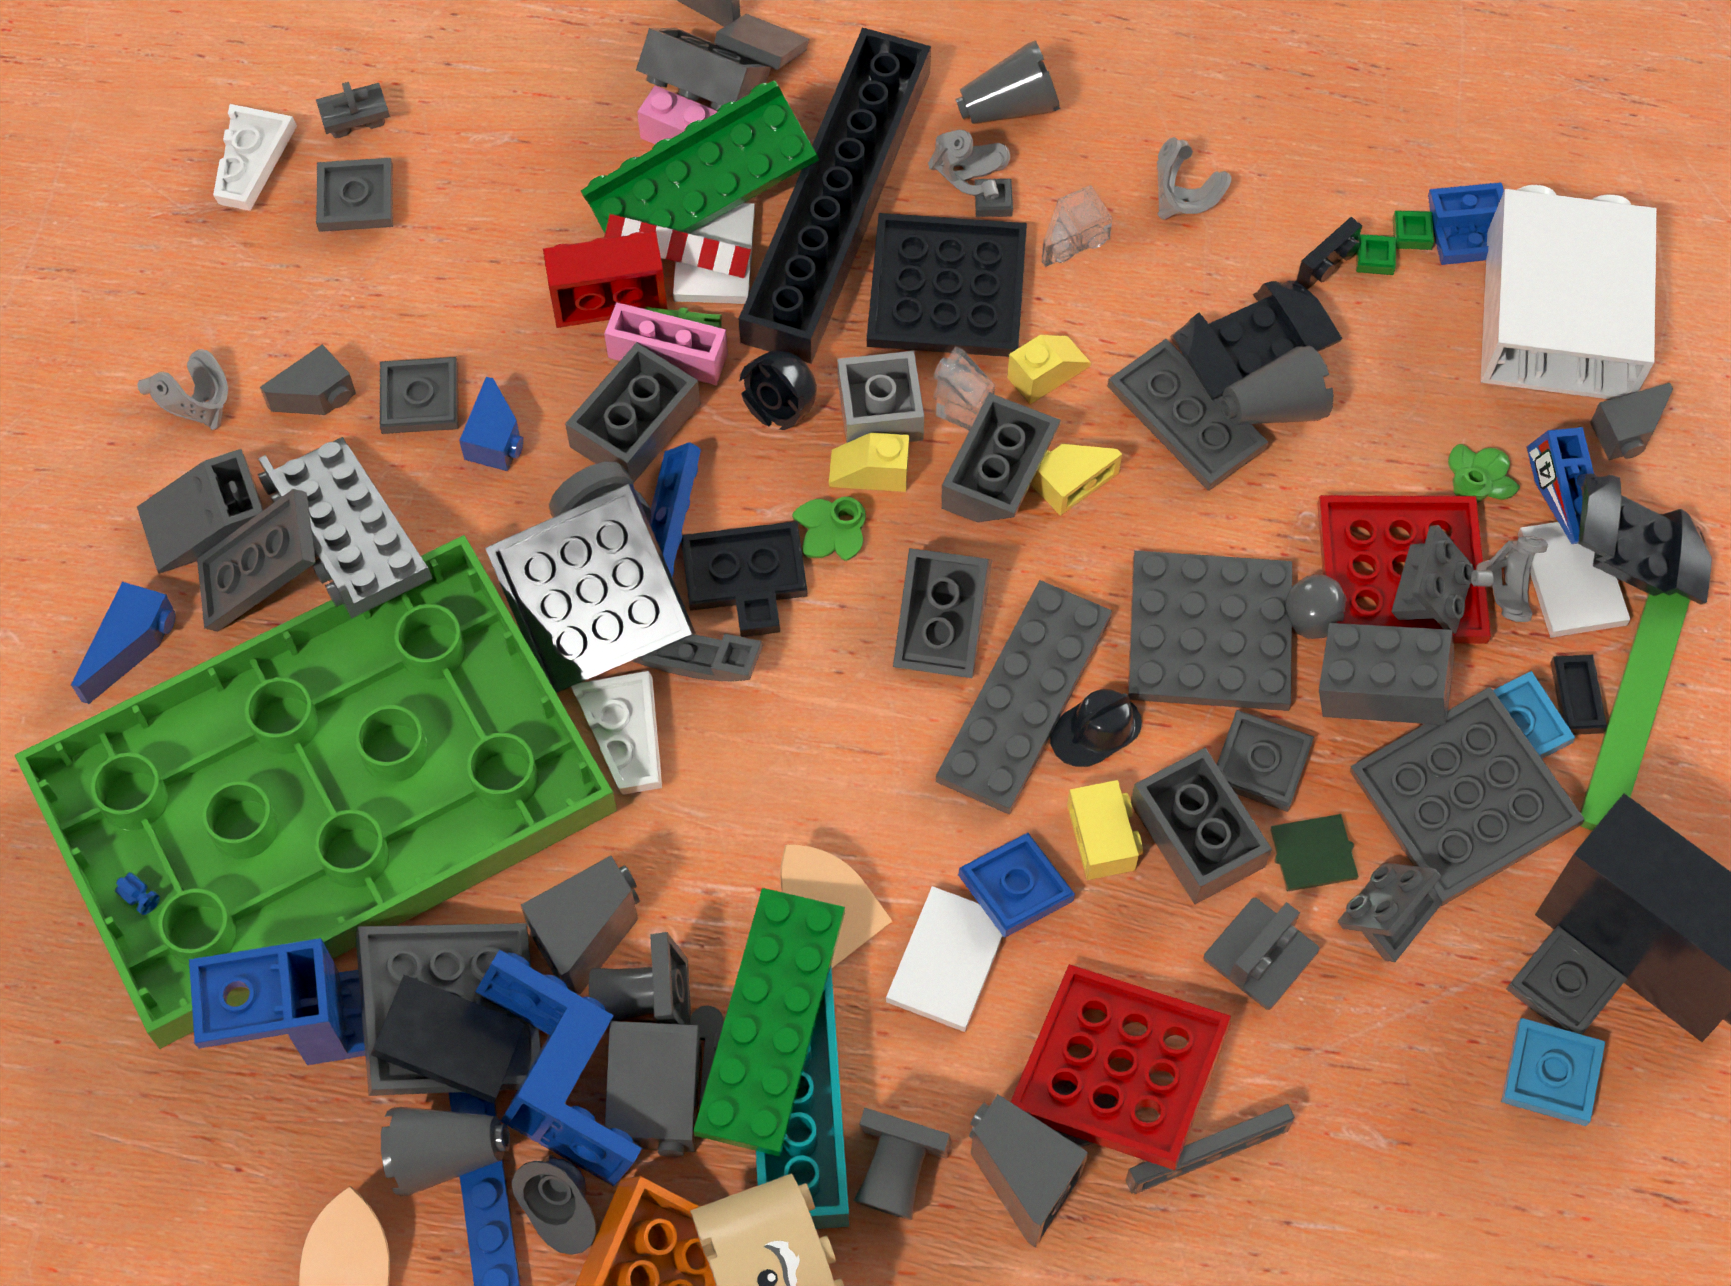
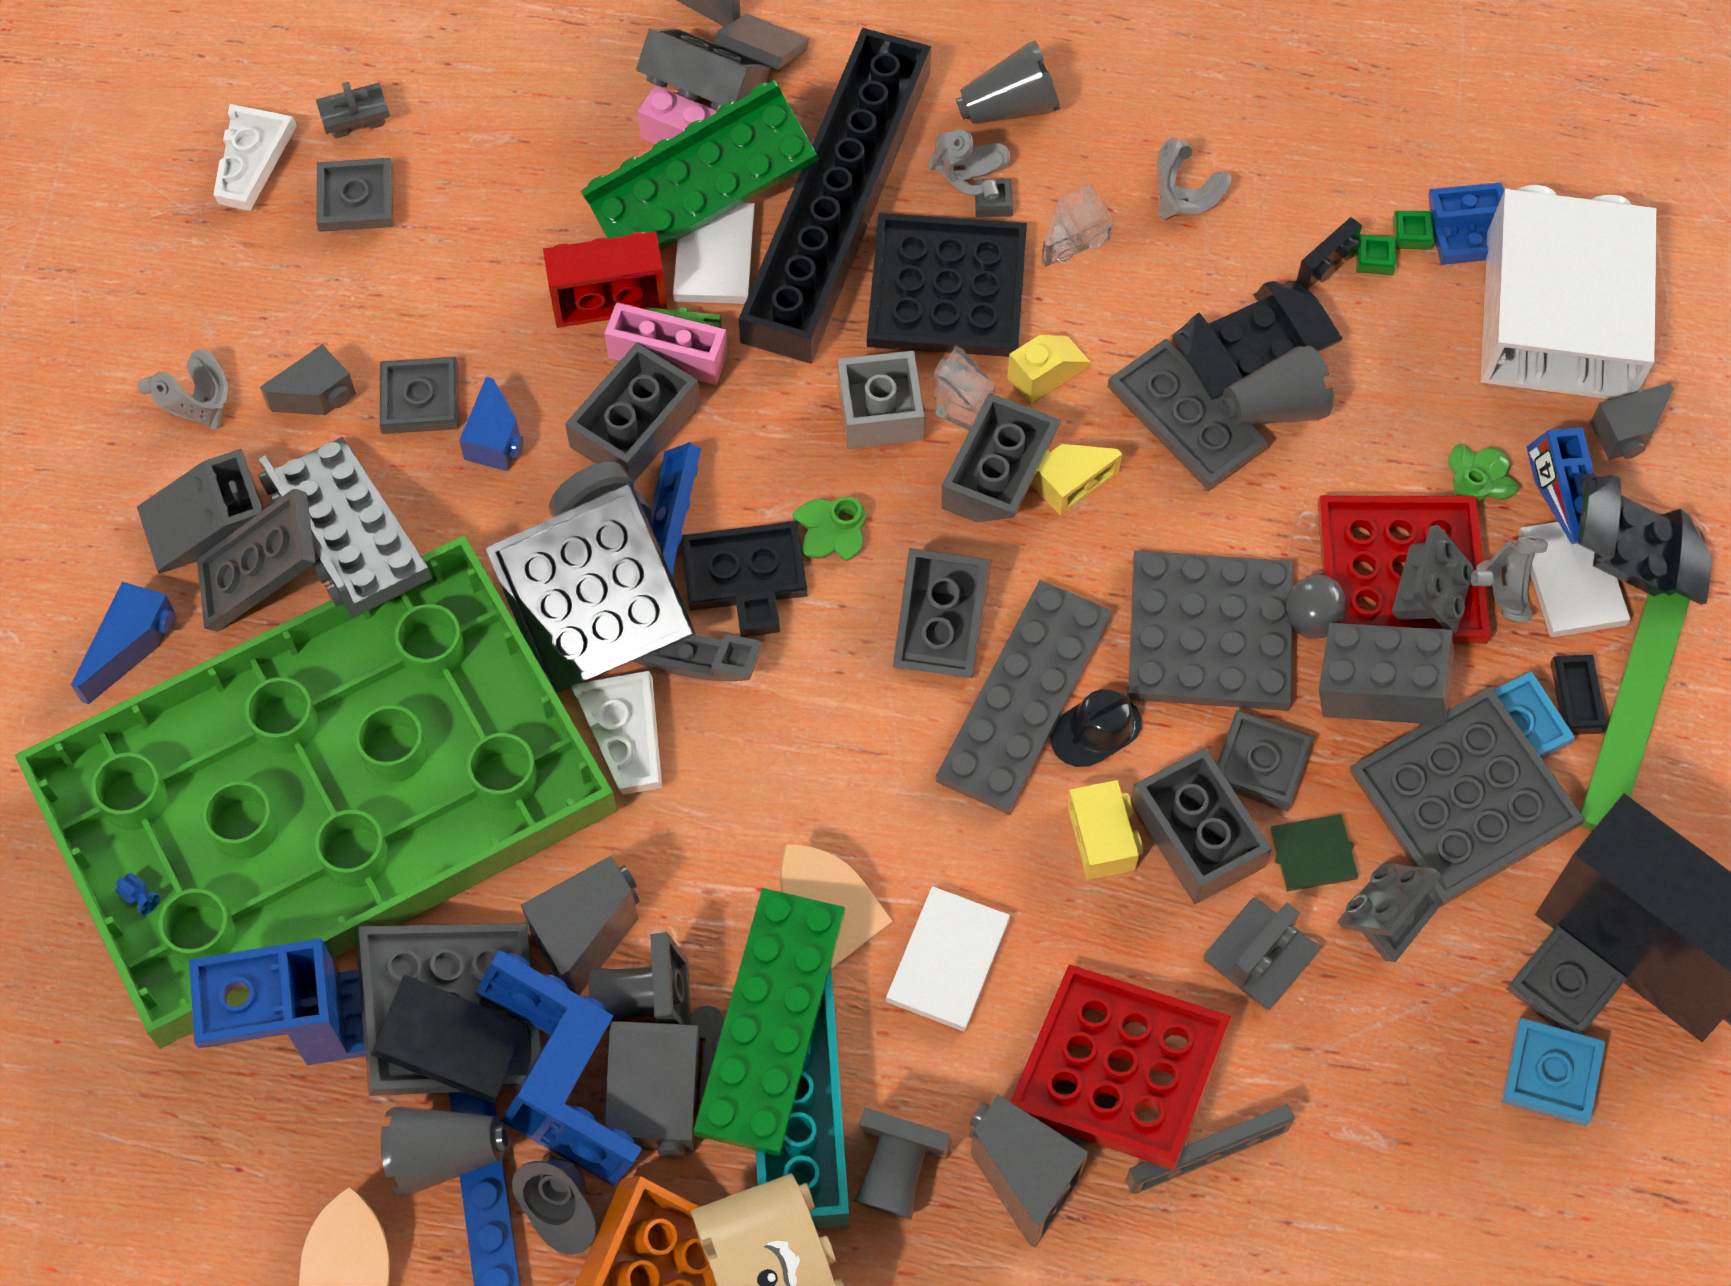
sticker [604,214,751,278] -> none
black cylinder [739,351,817,430] -> none
light yellow slope [829,433,909,492] -> none
blue tile [958,833,1075,938] -> none

